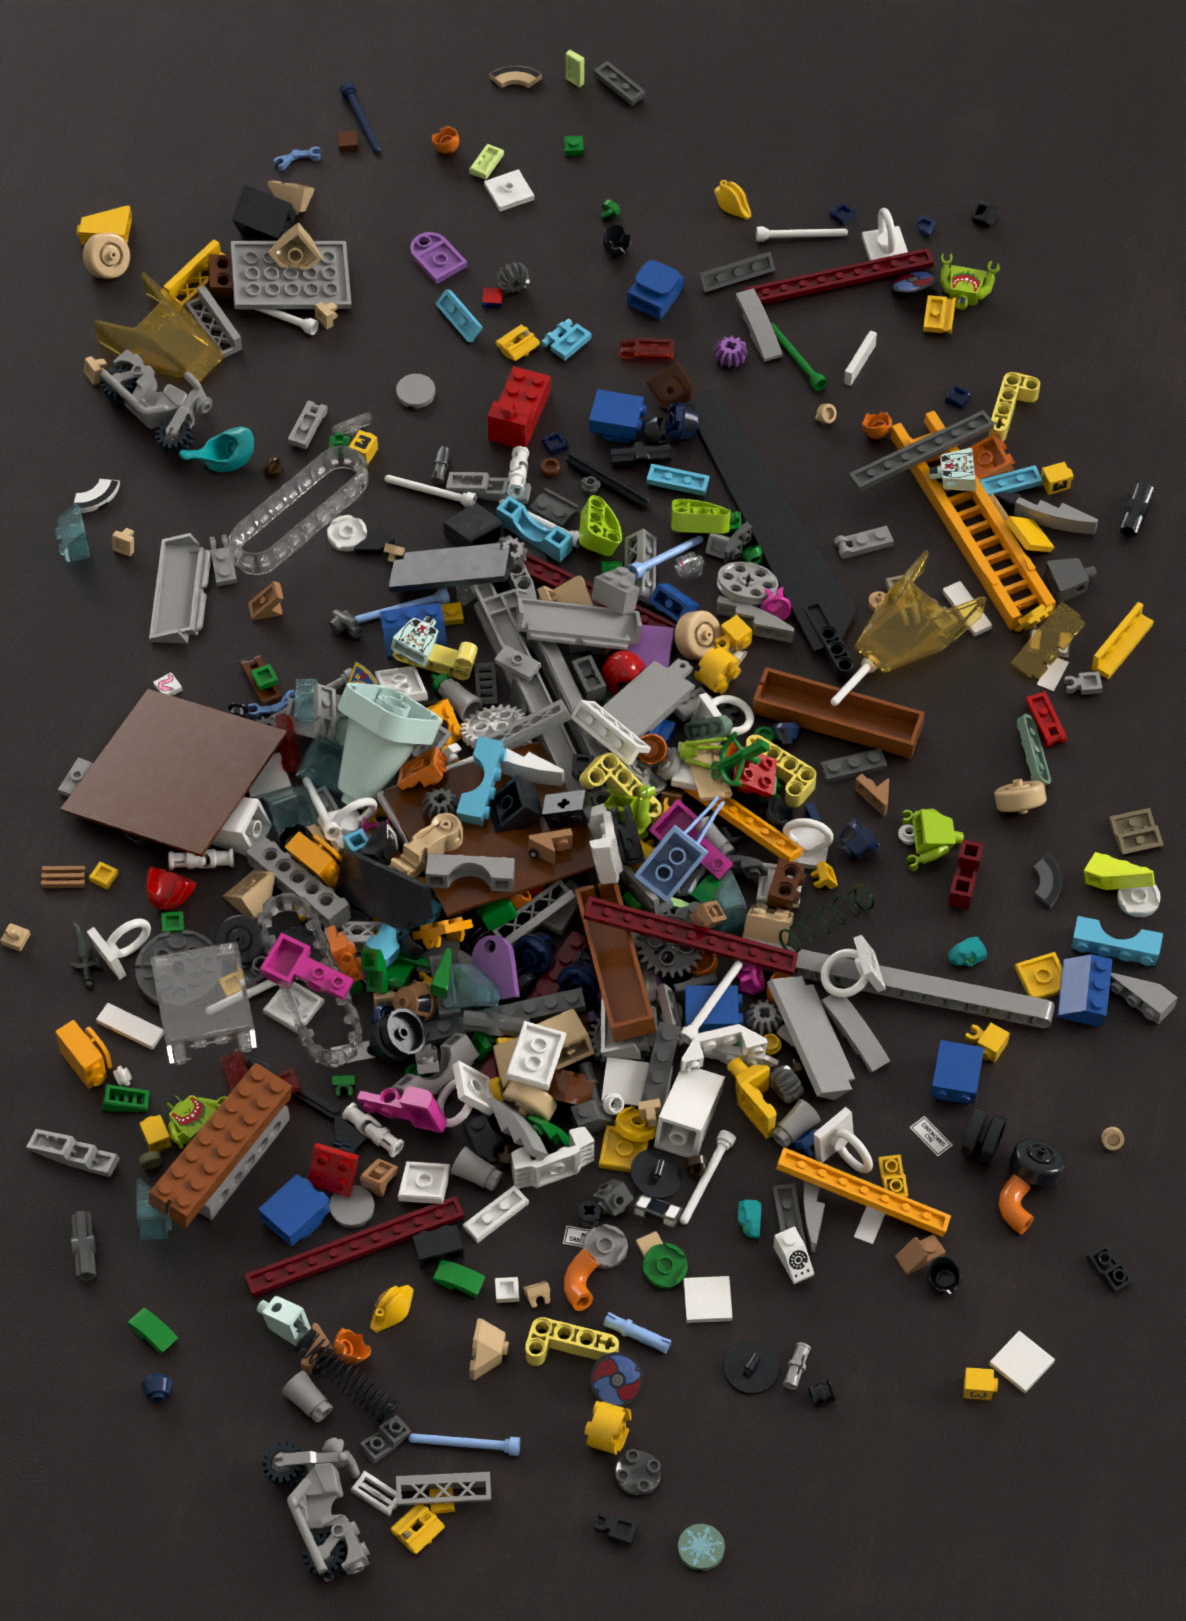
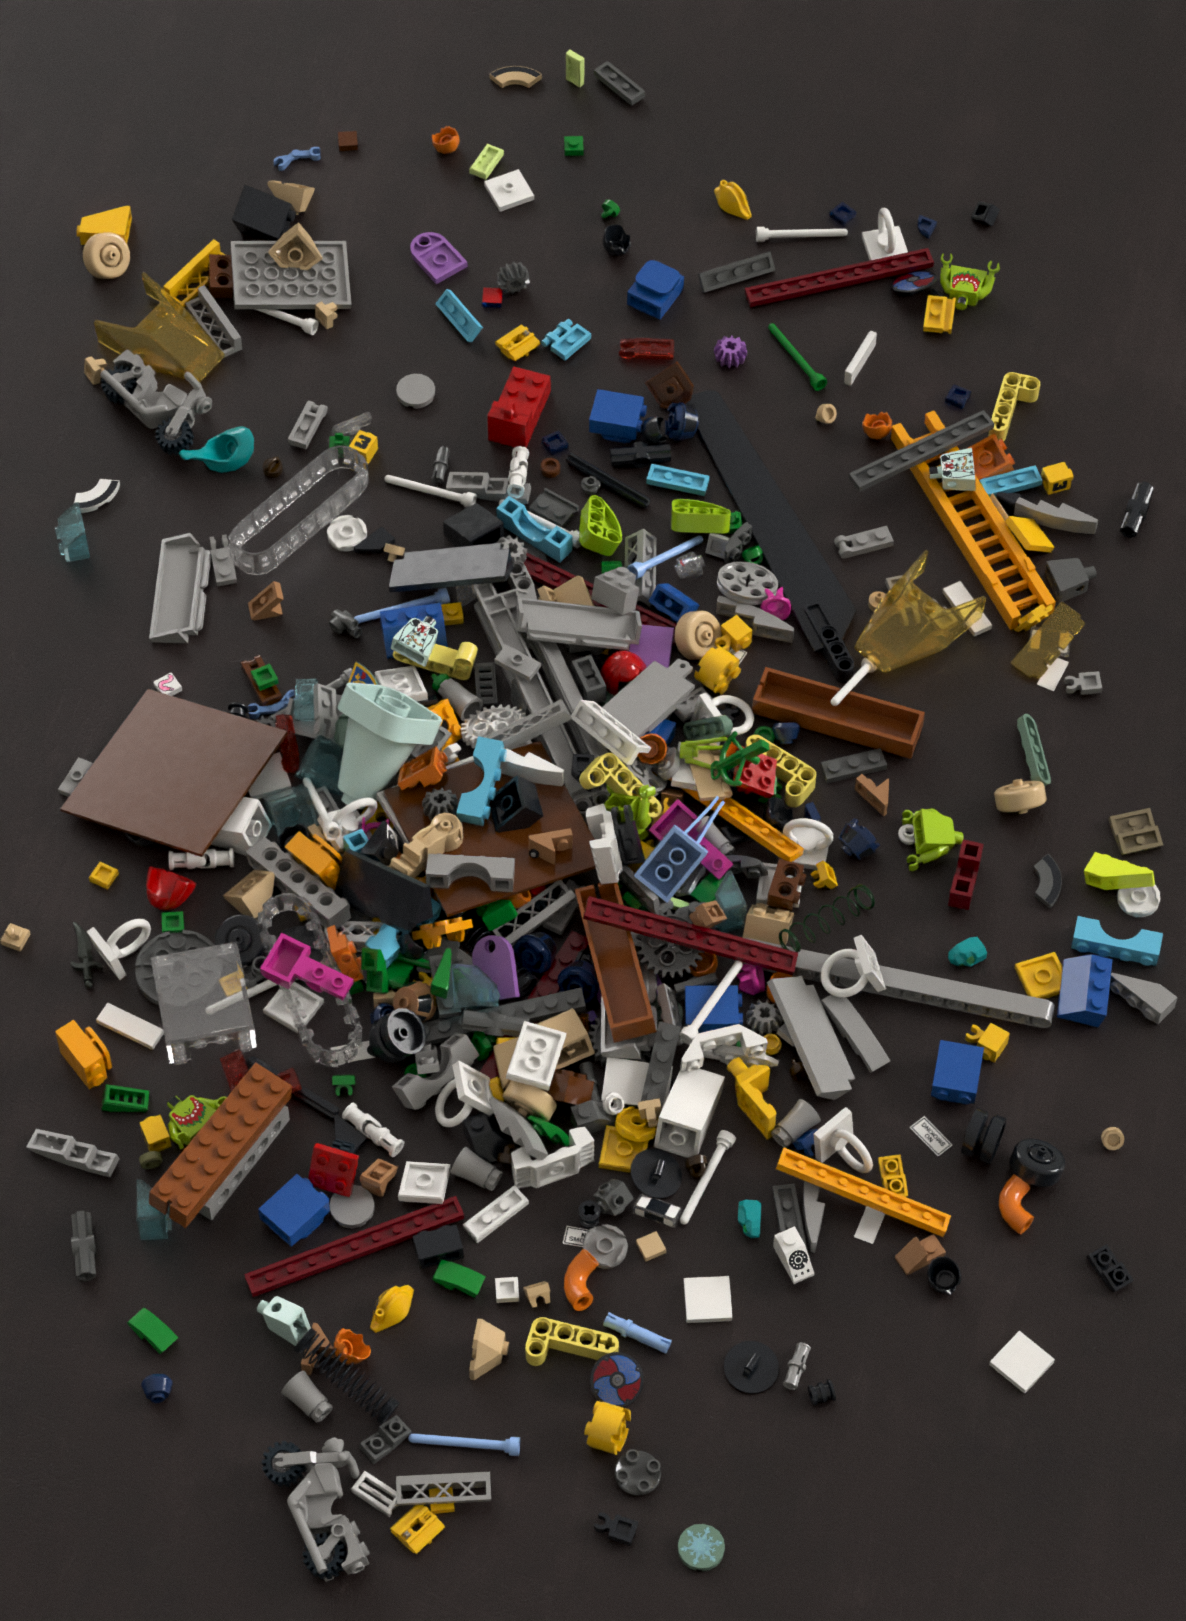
medium nougat tile [41,866,86,888] -> none
tan tile [112,528,134,556] -> none
white plate [113,1065,132,1086] -> none
dark blue piece [340,82,381,153] -> none
dark pink plate [357,1086,447,1133] -> none
black brick [542,790,592,828] -> none
green tile [642,1243,688,1289] -> none
light grey slope [736,288,783,362] -> none
dark grey gear [769,1065,803,1103] -> none
yellow brick [964,1368,998,1400] -> none
red plate [1025,692,1067,747] -> none
yellow fence [1091,602,1154,680] -> none

